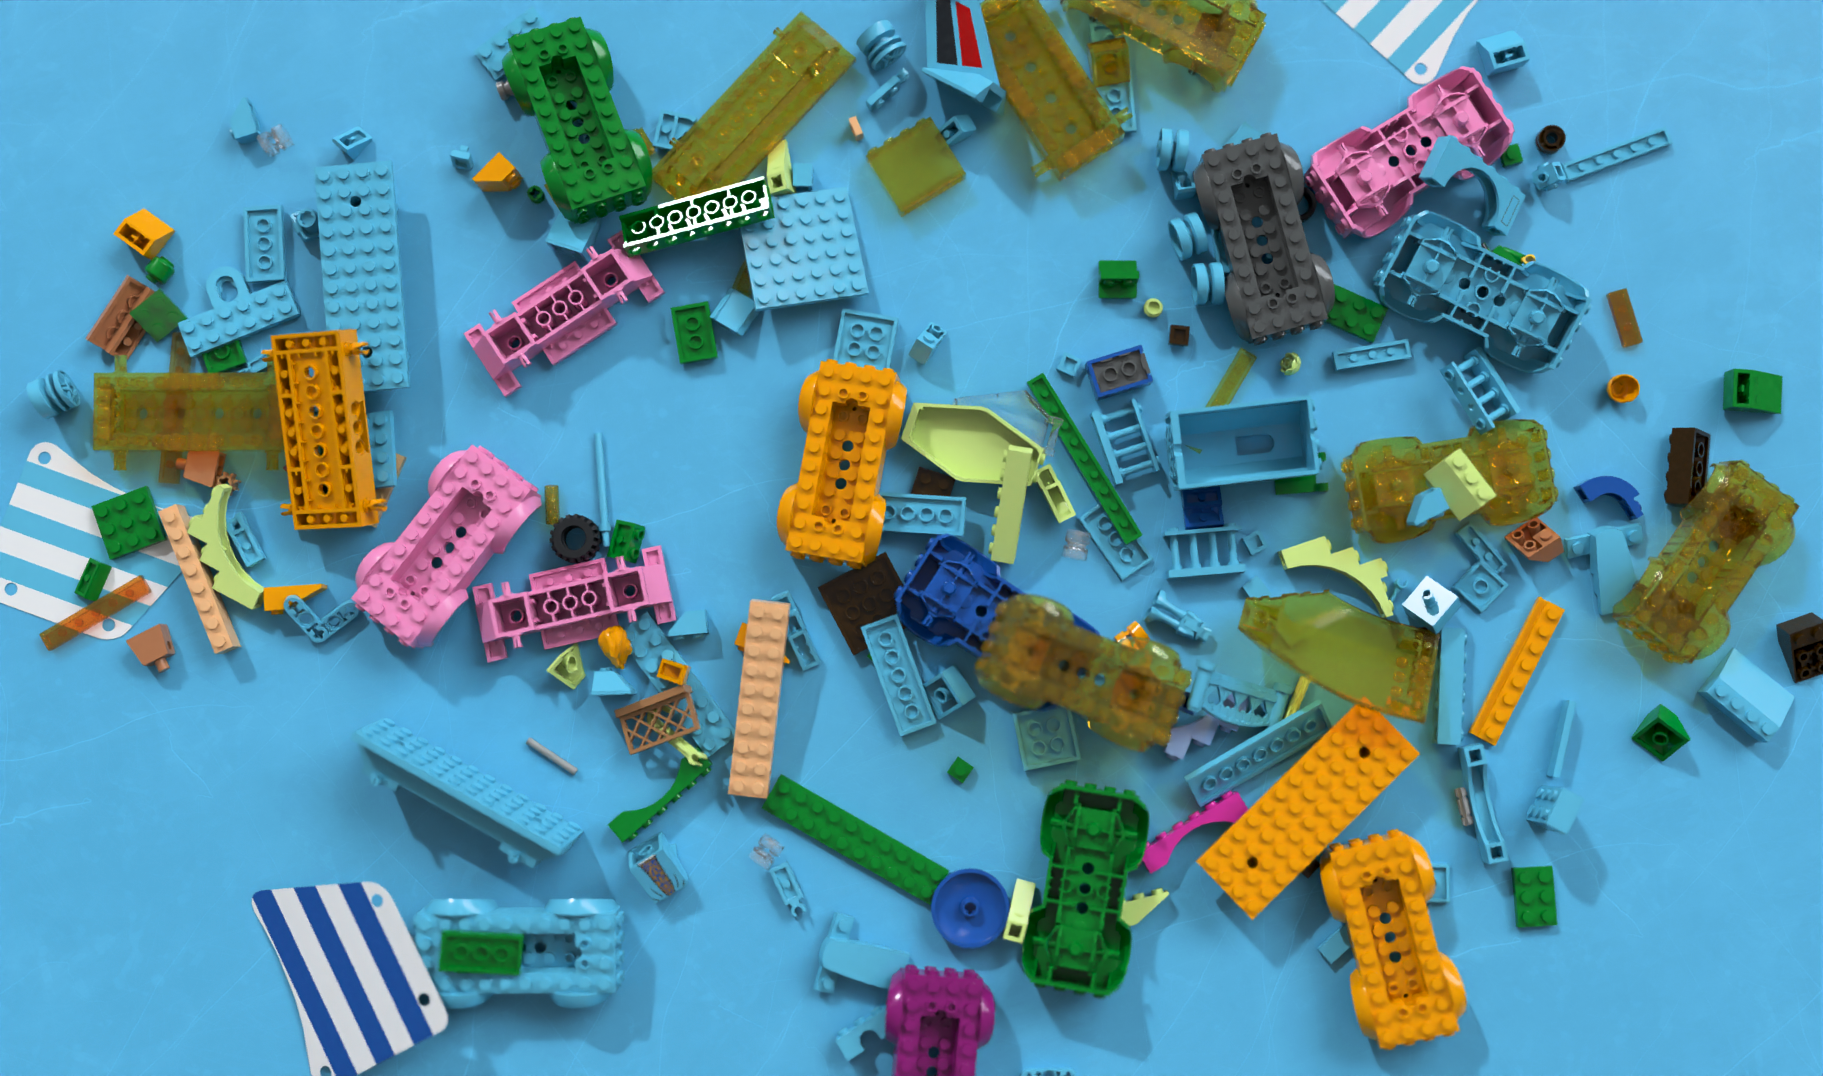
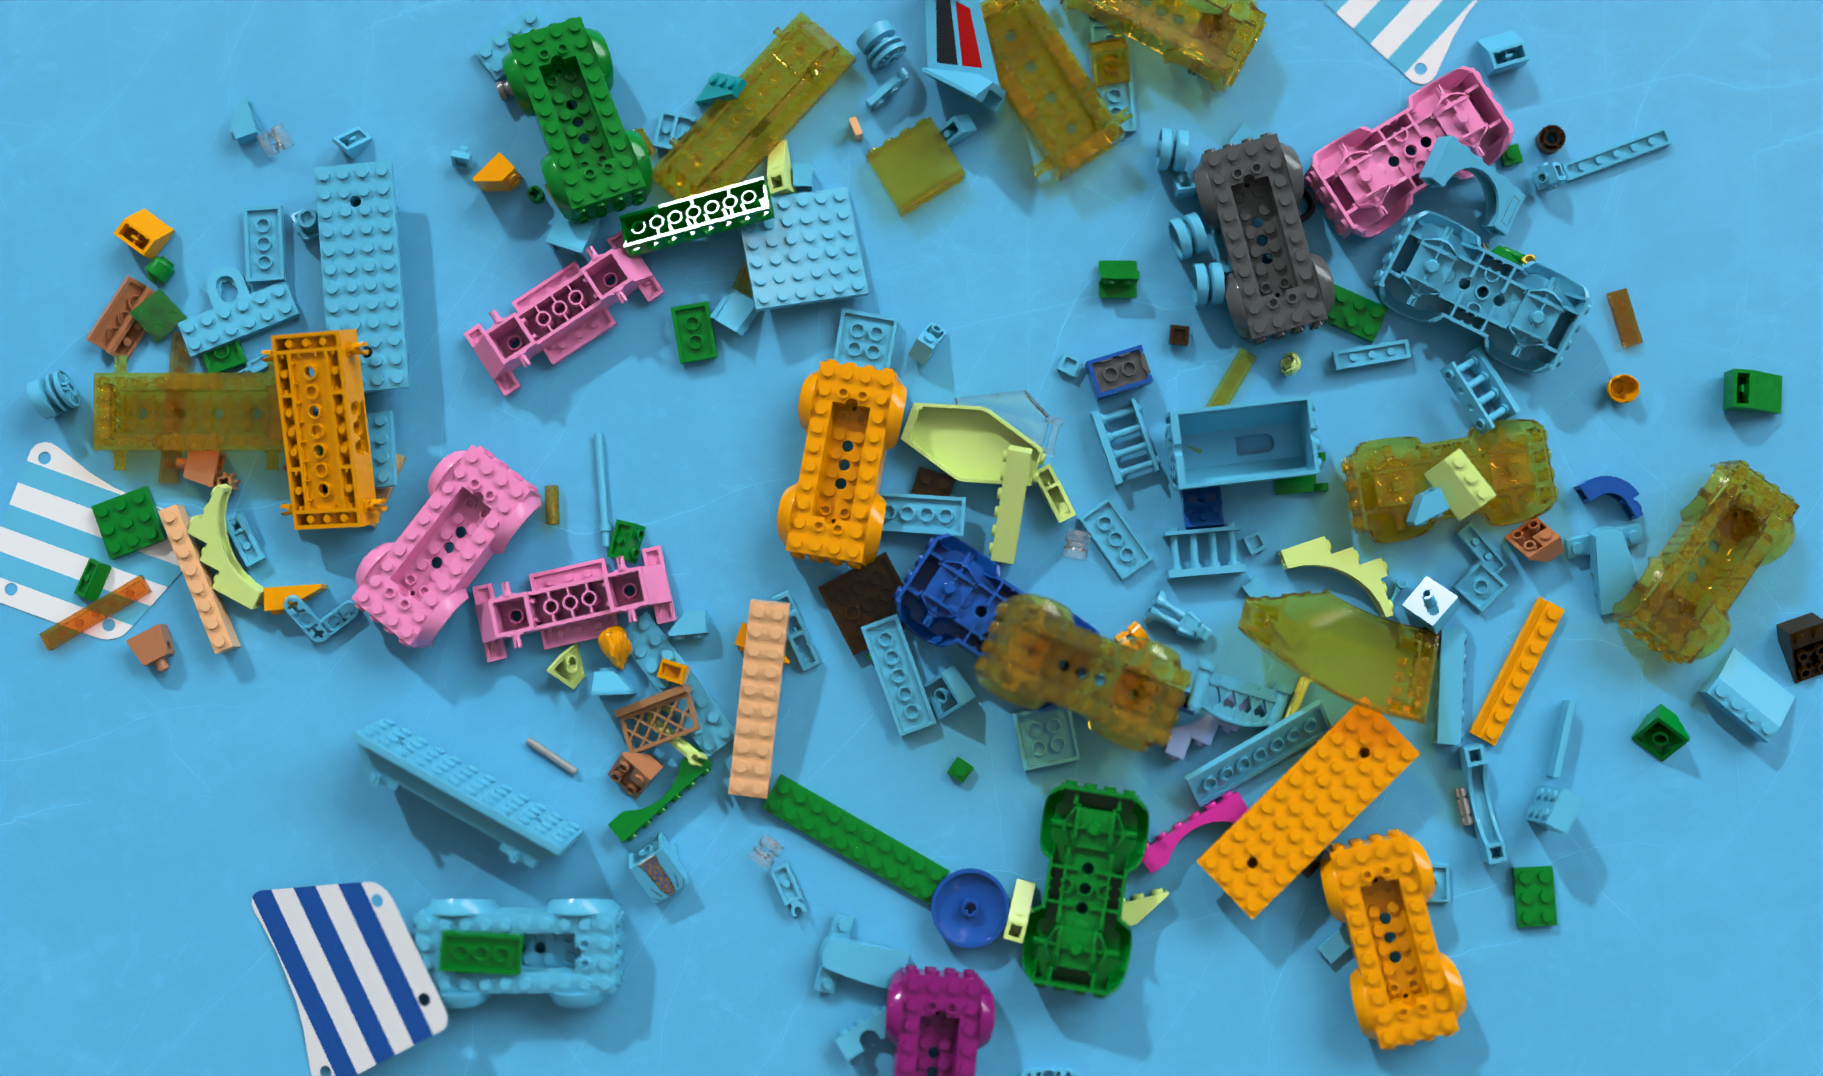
black tyre [550,514,602,564] -> none
green plate [1027,373,1142,546] -> none
yellowish green plate [1143,298,1163,318] -> none
dark brown slope [1664,427,1711,510] -> none
none -> nougat slope [607,752,663,799]
none -> teal wing [695,72,748,106]

